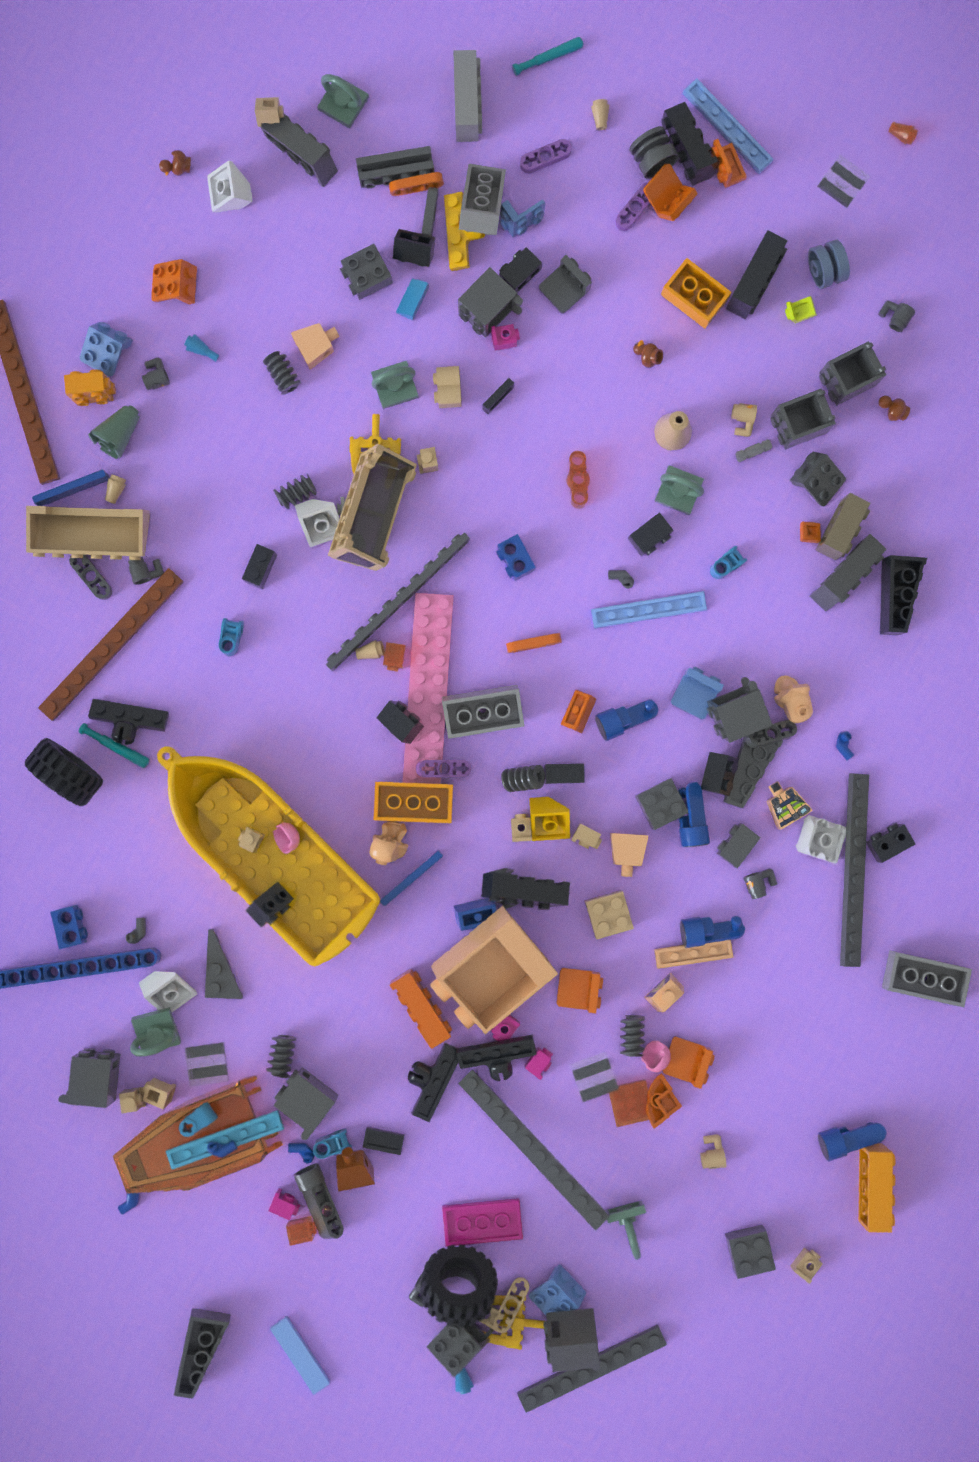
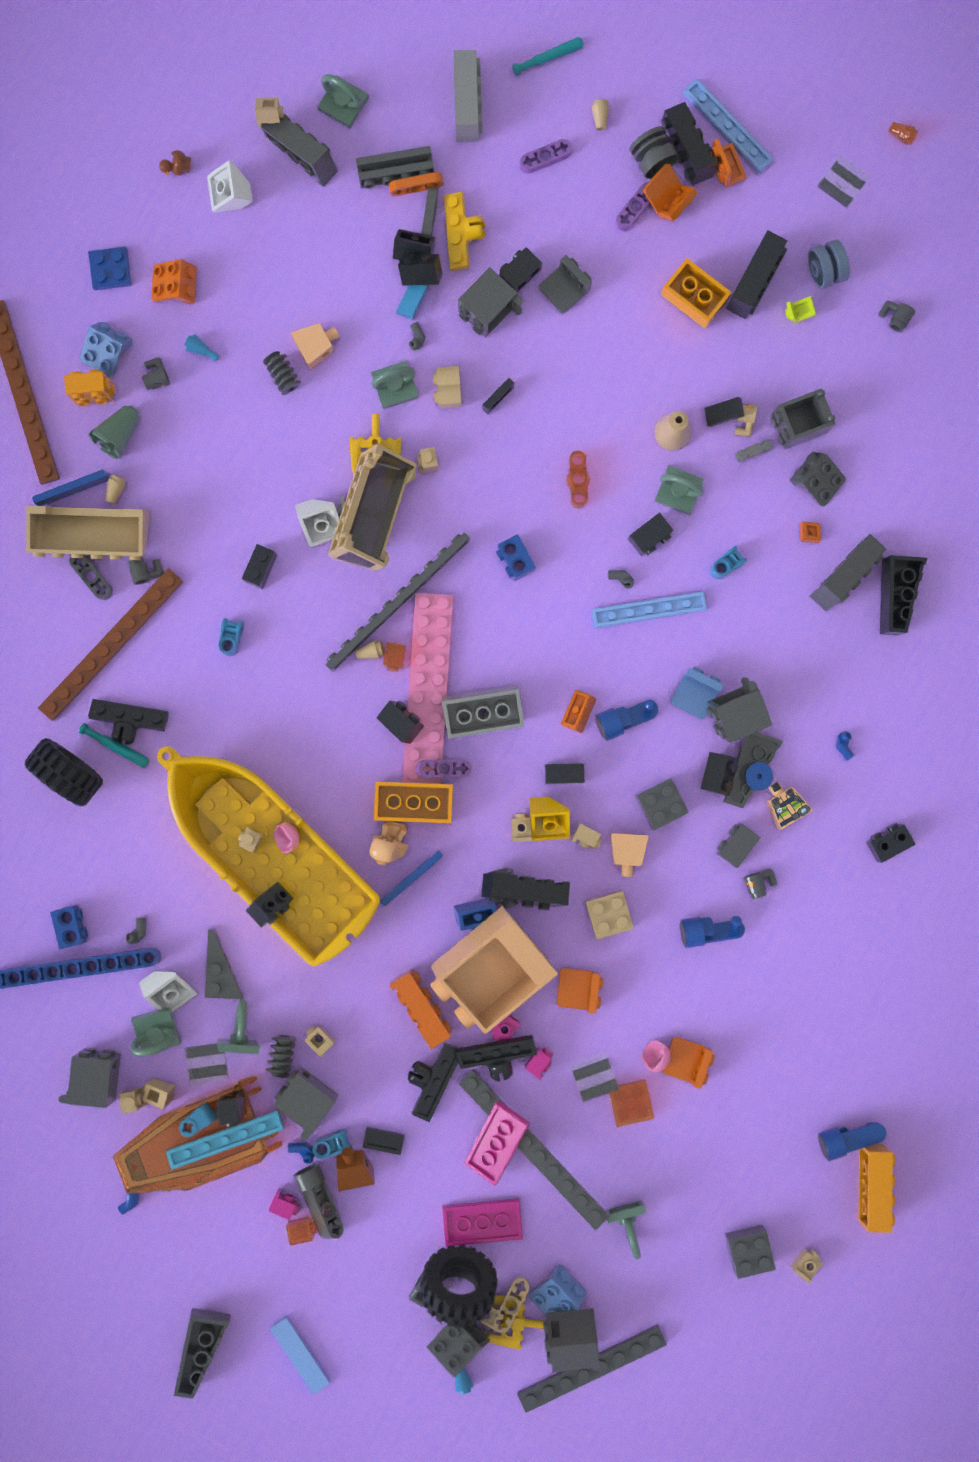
blue arm [207,1140,238,1158] -> none
dark grey piece [273,473,317,509] -> none
dark grey brick [340,244,393,300] -> none
light grey brick [459,164,506,235] -> none
dark pink brick [491,324,520,351] -> none
medium blue bracket [499,200,546,237] -> none
dark grey piece [501,765,545,792] -> none
orange beam [506,633,562,653] -> none
dark grey piece [620,1015,645,1057] -> none
dark orange animal [633,340,664,368] -> none
light nougat torso [644,972,684,1012] -> none
orange brick [646,1073,682,1129] -> none
light nougat tile [654,940,734,969] -> none
blue piece [678,782,710,847] -> none
tan piece [700,1134,727,1170] -> none
dark grey beam [745,720,797,748] -> none
light nougat head [774,675,813,723] -> none
white slope [795,815,846,864] -> none
dark tan brick [815,493,870,560] -> none
dark grey container [819,341,887,406] -> none
dark grey plate [840,773,869,967] -> none
dark orange animal [878,395,910,421] -> none
light grey brick [882,950,972,1008] -> none
none -> blue plate [88,246,132,291]
none -> black brick [215,1089,247,1127]
none -> sand green tile [217,999,260,1054]
none -> tan brick [304,1025,336,1057]
none -> black brick [398,253,443,286]
none -> dark grey arm [409,322,425,351]
none -> tile [464,1100,530,1186]
none -> black tile [704,397,745,427]
none -> blue piece [745,762,773,791]

